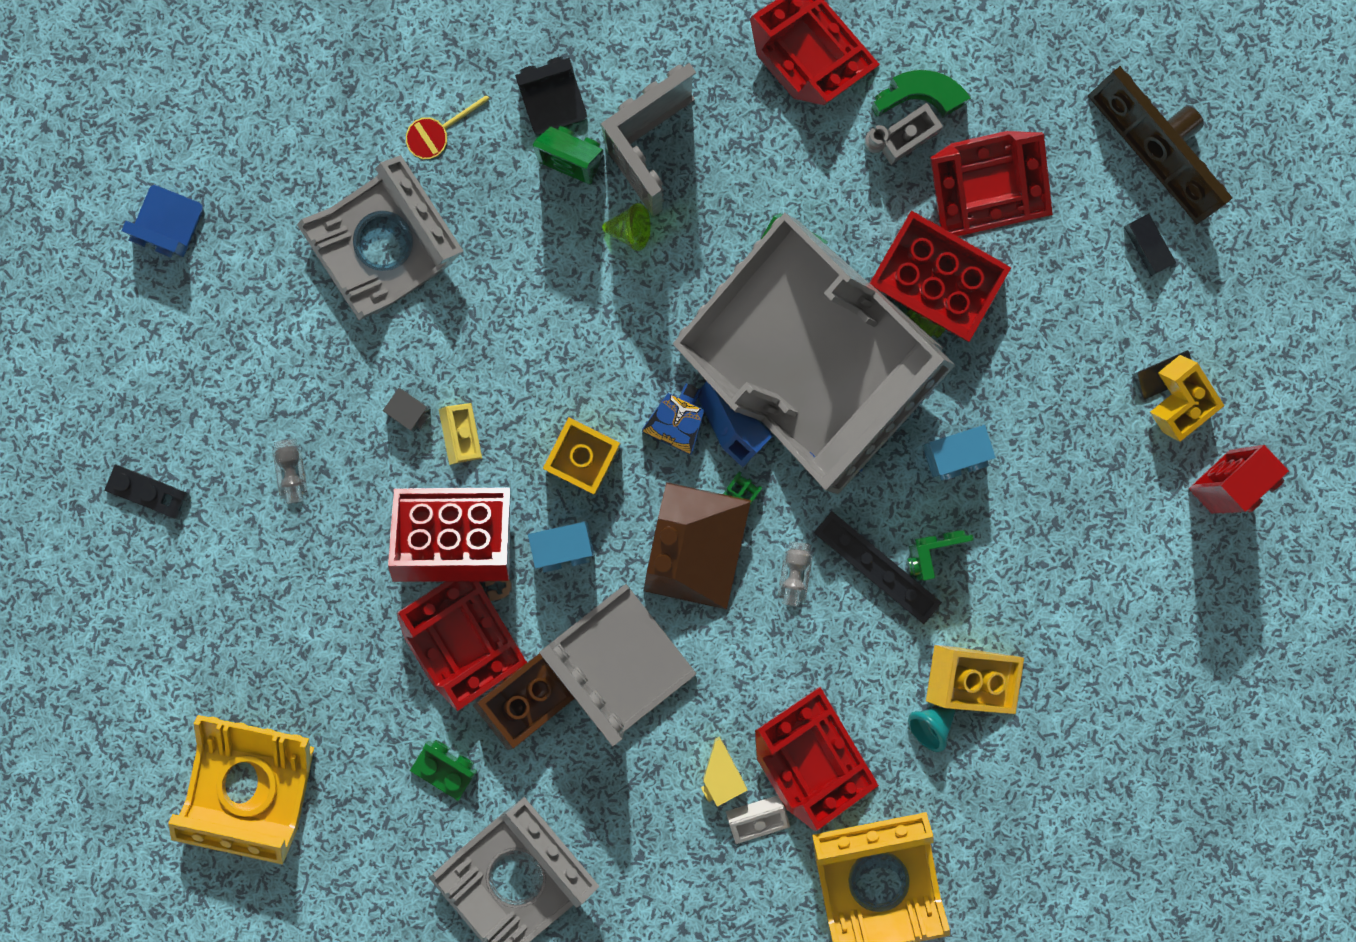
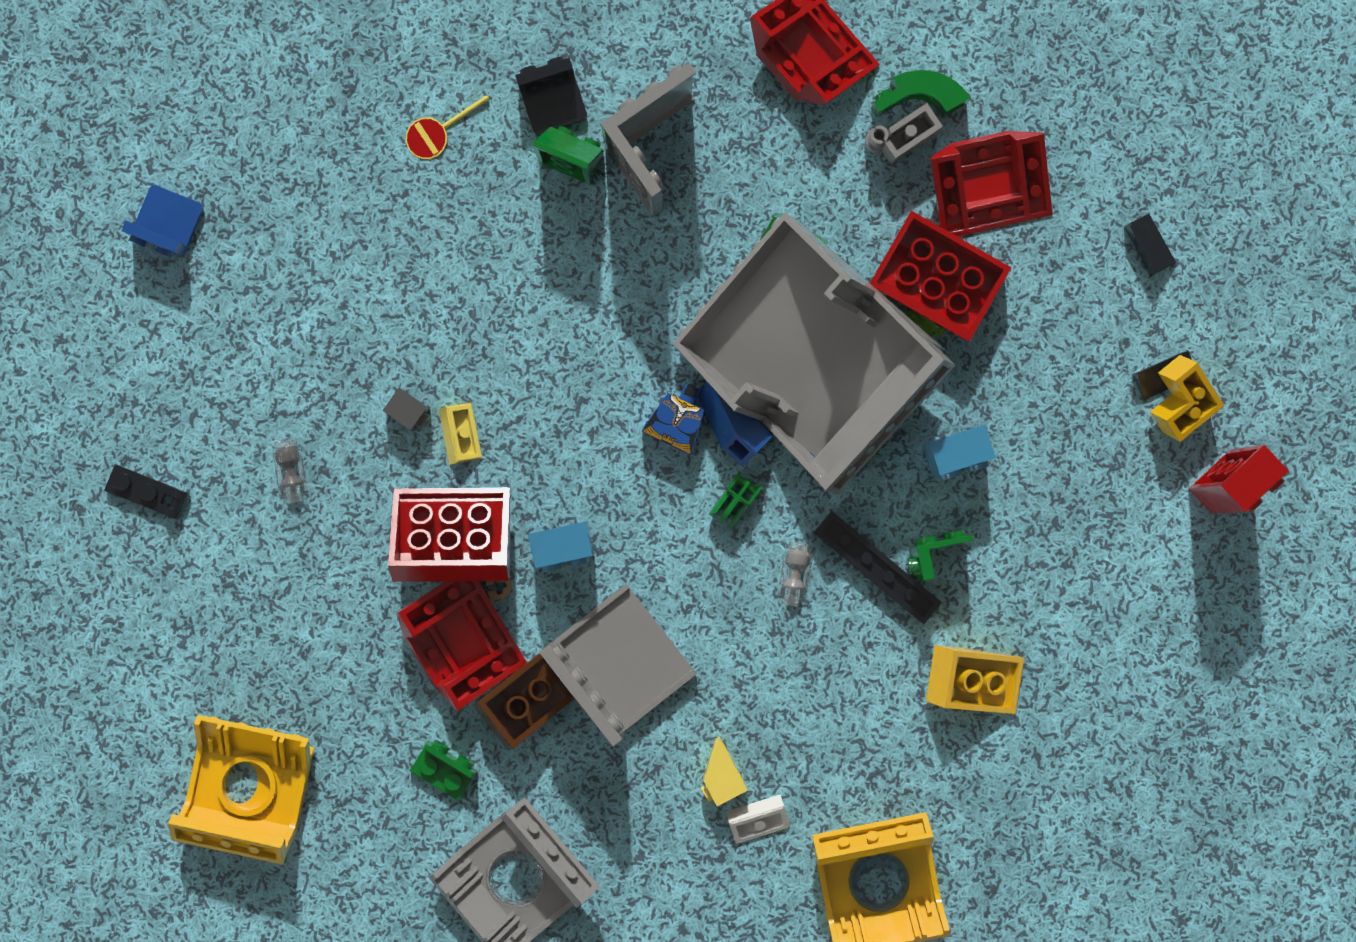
light grey panel [297,155,463,320] -> none
yellow brick [543,417,621,495] -> none
clear neon green hat [602,203,651,251] -> none
reddish brown slope [643,482,751,610] -> none
red slope [755,687,879,831] -> none
teal hat [908,707,955,752] -> none
dark brown plate [1088,66,1233,225] -> none

